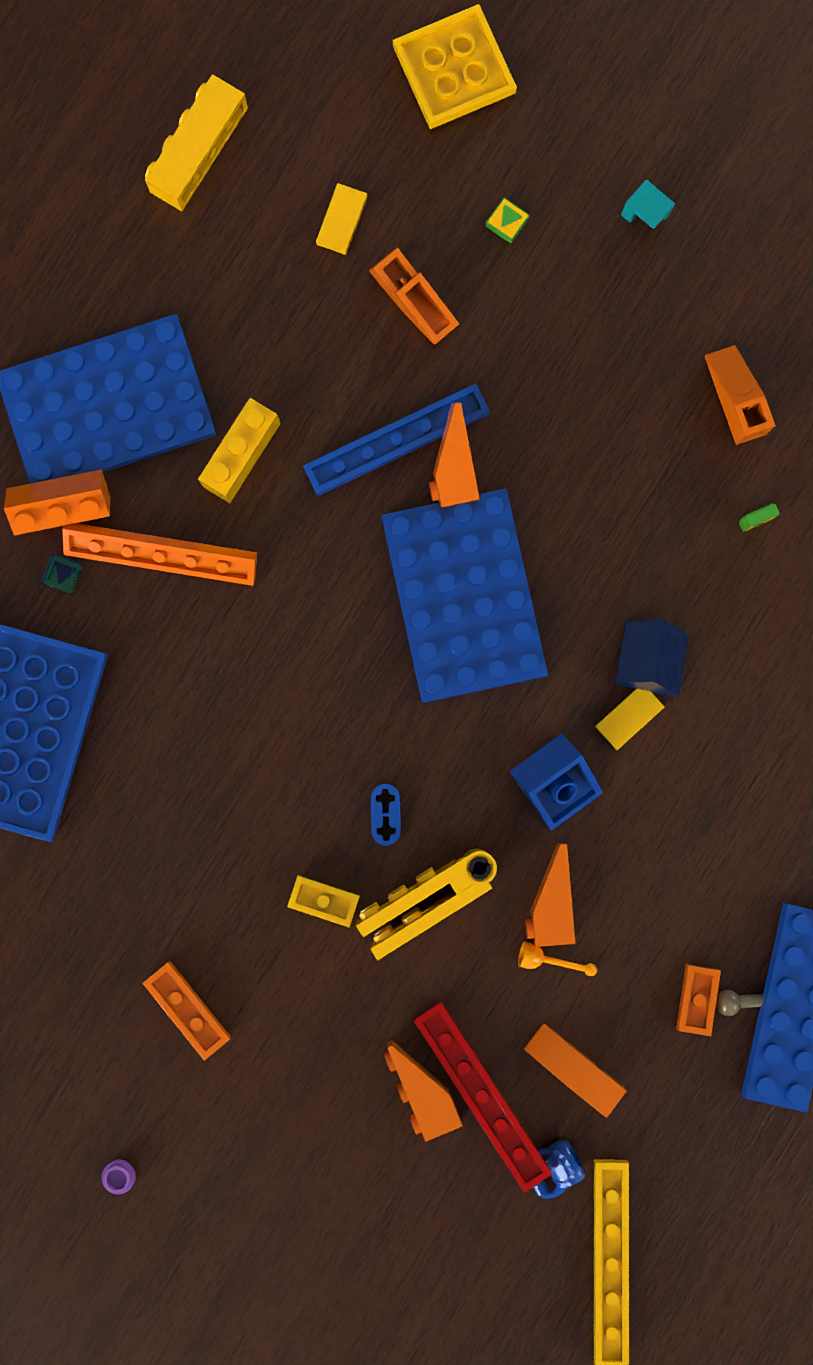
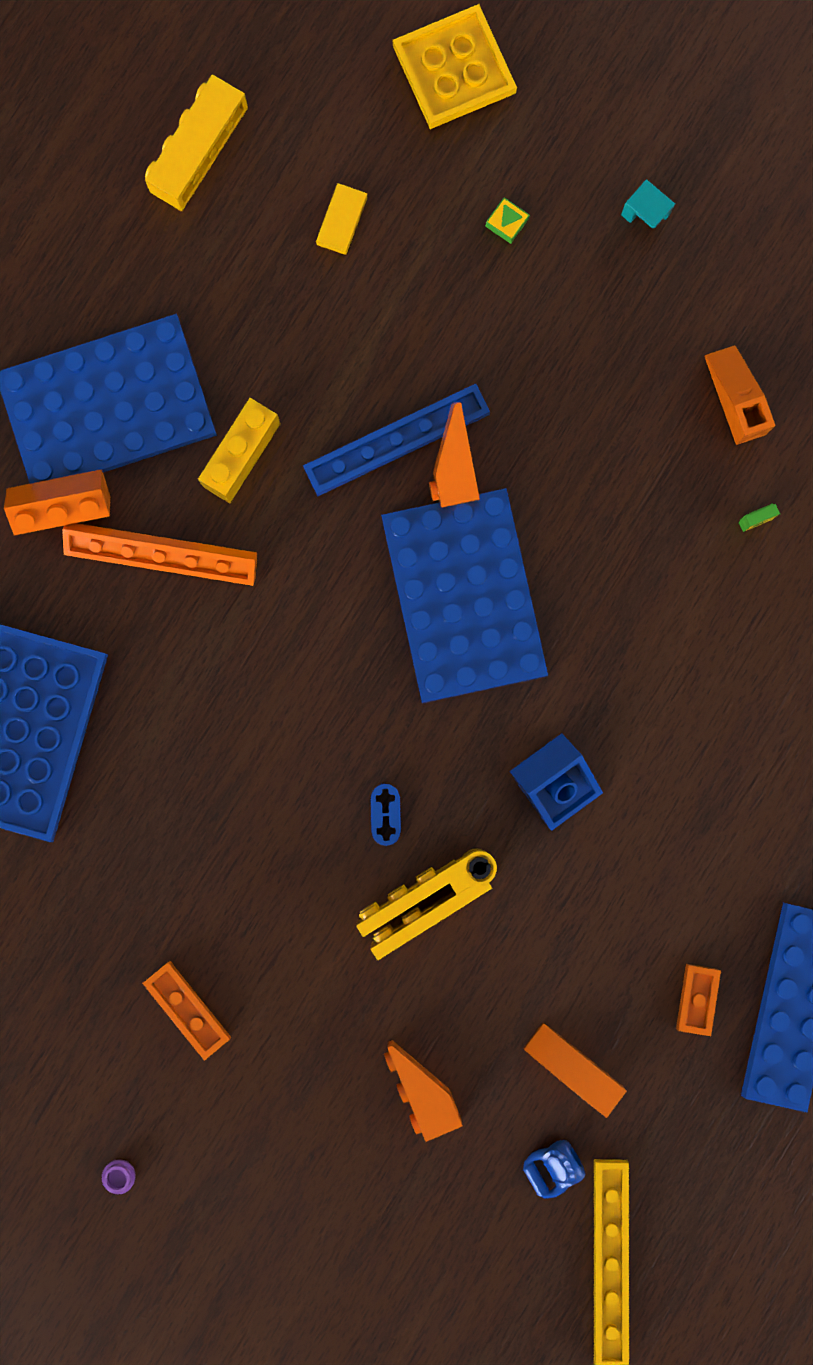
tile [40,553,84,596] -> none
yellow plate [287,875,360,928] -> none
orange slope [369,247,459,344] -> none
red plate [414,1001,552,1193] -> none
light orange hinge [518,941,597,976] -> none
orange slope [525,843,575,947] -> none
yellow tile [594,689,665,751] -> none
dark blue slope [614,620,689,698] -> none
dark tan bar [716,990,763,1016] -> none

